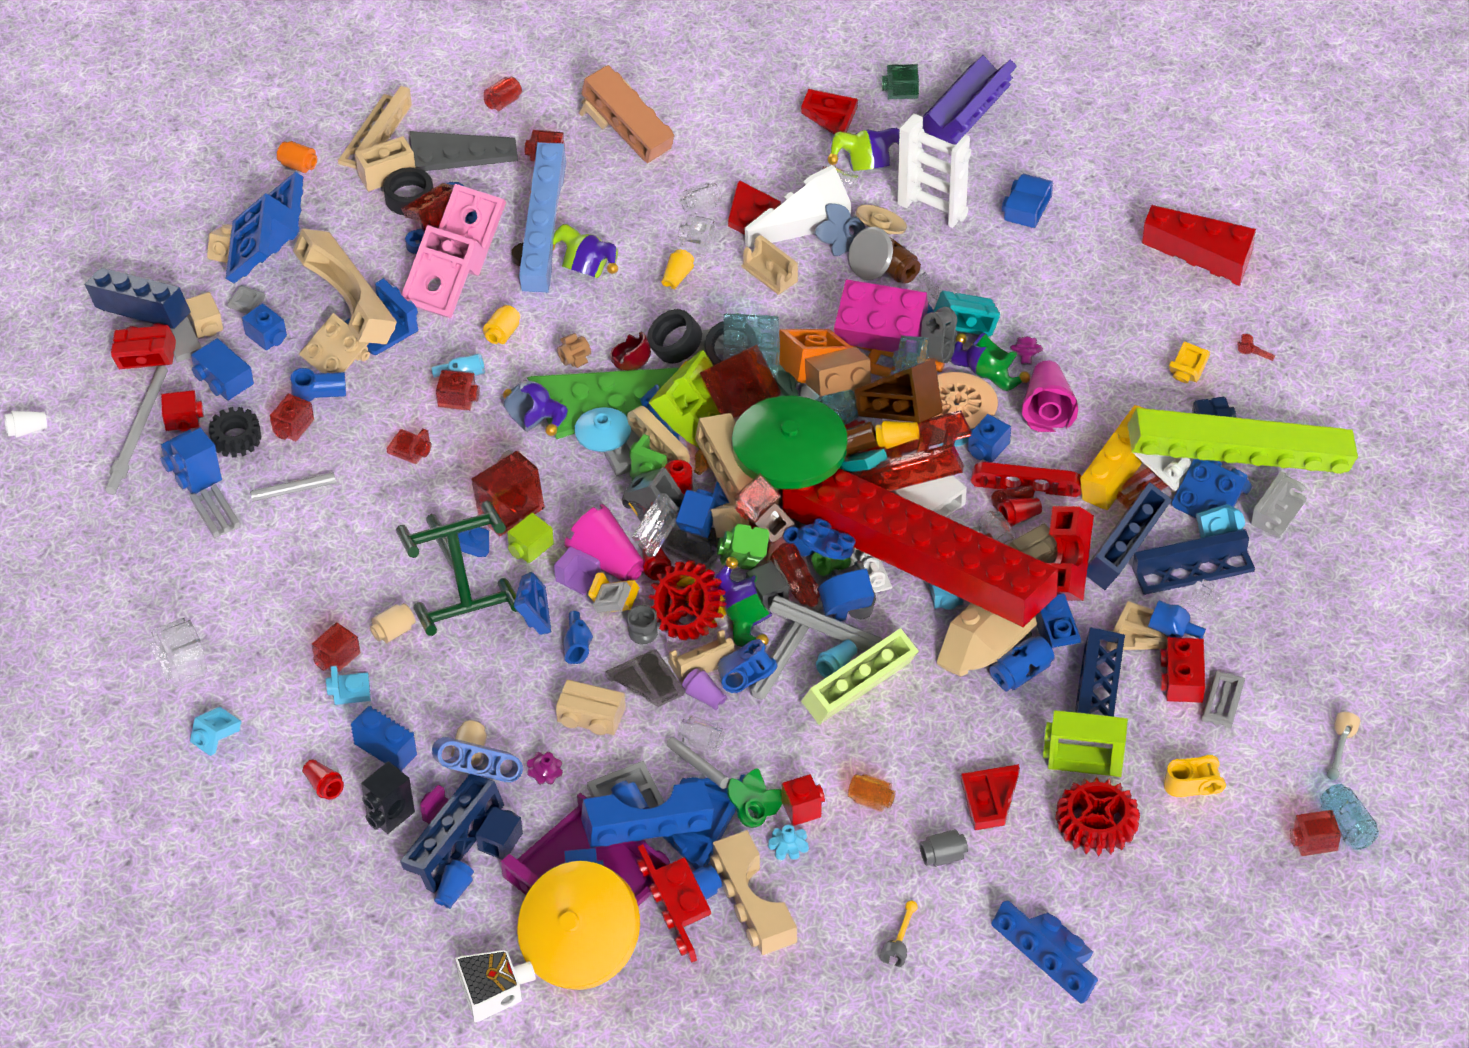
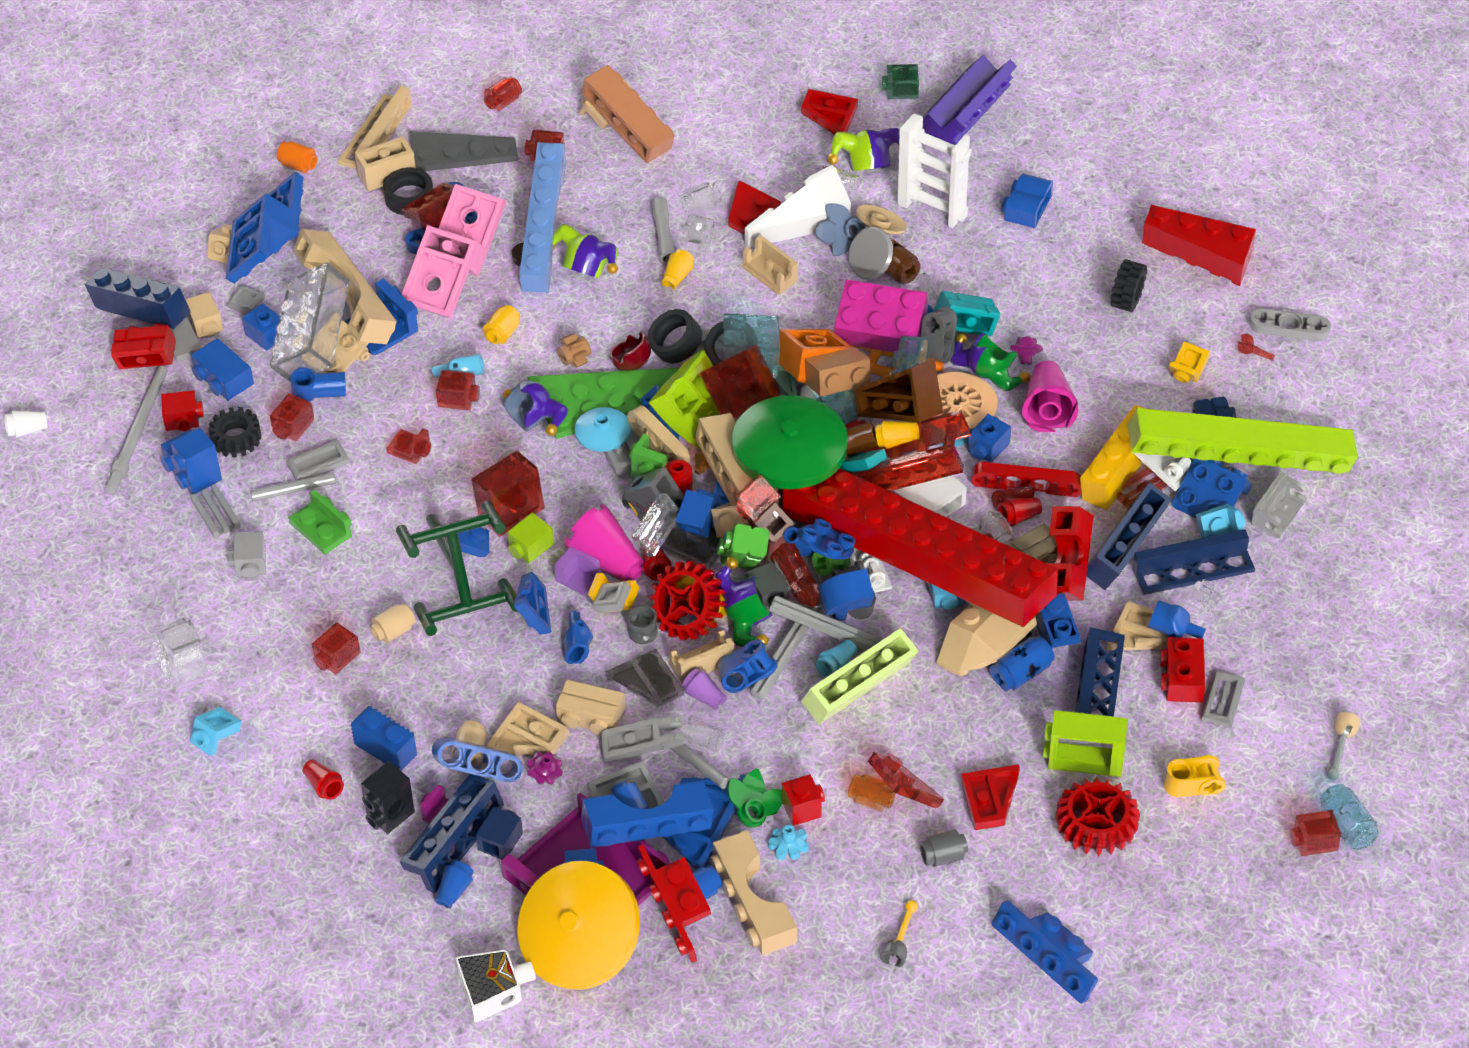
medium azure bracket [326,666,371,705] -> none
none -> light grey brick [228,531,266,578]
none -> clear piece [269,262,350,382]
none -> light grey tile [286,440,350,481]
none -> bright green bracket [288,489,352,555]
none -> tan wing [486,702,570,756]
none -> light grey hinge [601,715,686,762]
none -> light grey piece [651,197,675,263]
none -> clear red wing [868,752,944,809]
none -> black tyre [1110,259,1147,312]
none -> light grey beam [1250,308,1331,341]

